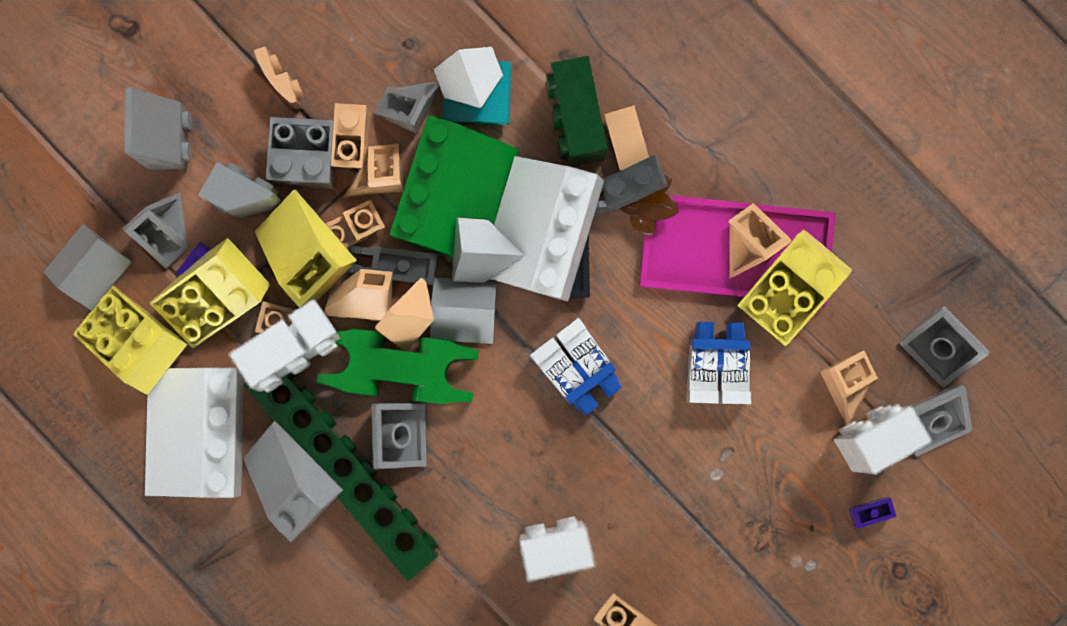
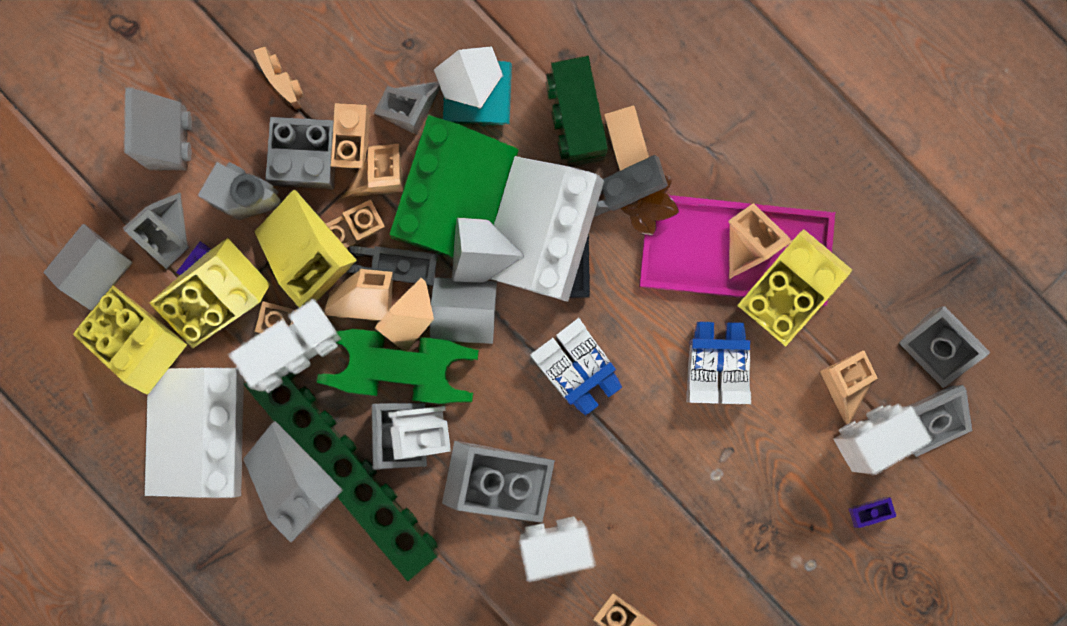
none -> dark grey tile [230,174,264,208]
none -> white plate [388,406,451,460]
none -> light grey slope [442,441,555,523]

